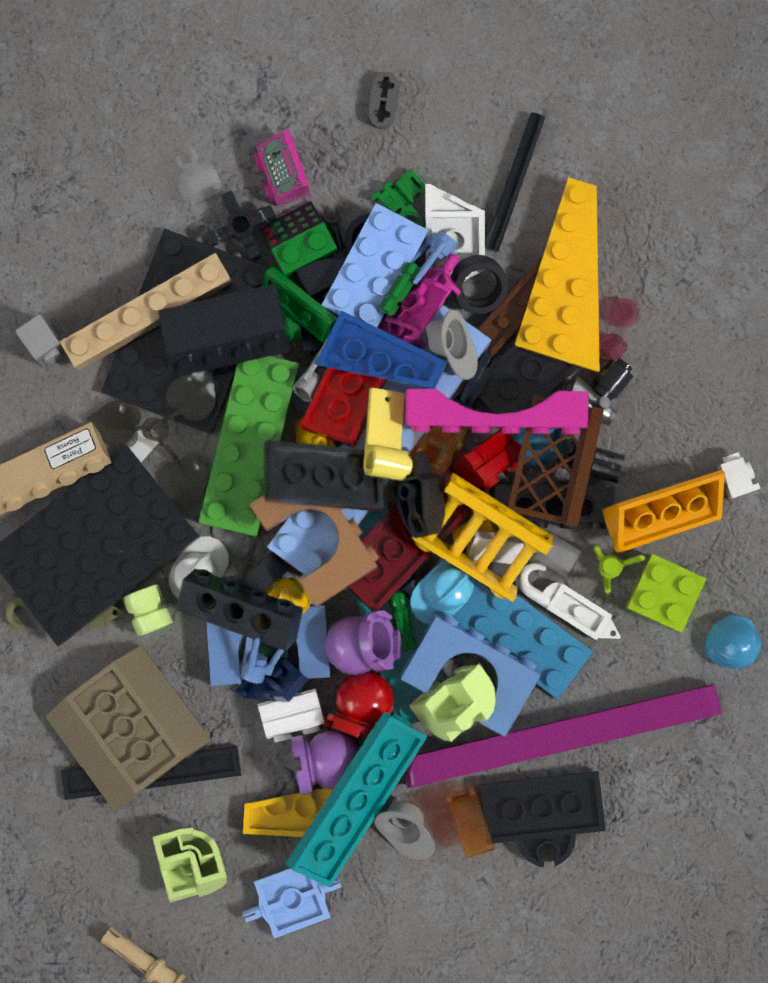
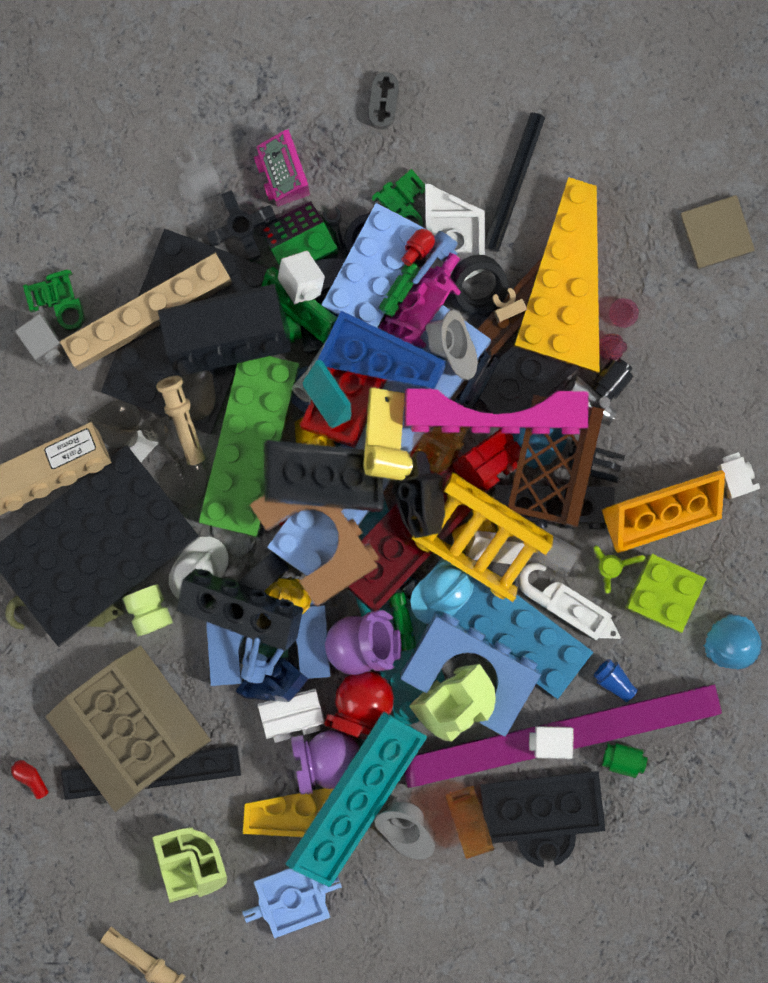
none -> red arm [11,760,49,799]
none -> green piece [23,270,85,331]
none -> tan pin [156,376,205,465]
none -> white brick [278,251,325,304]
none -> teal slope [303,359,351,428]
none -> red cylinder [401,229,435,266]
none -> tan tile [492,288,527,323]
none -> white brick [529,726,573,759]
none -> blue cone [593,659,638,702]
none -> green brick [602,742,648,778]
none -> dark tan tile [680,195,755,270]

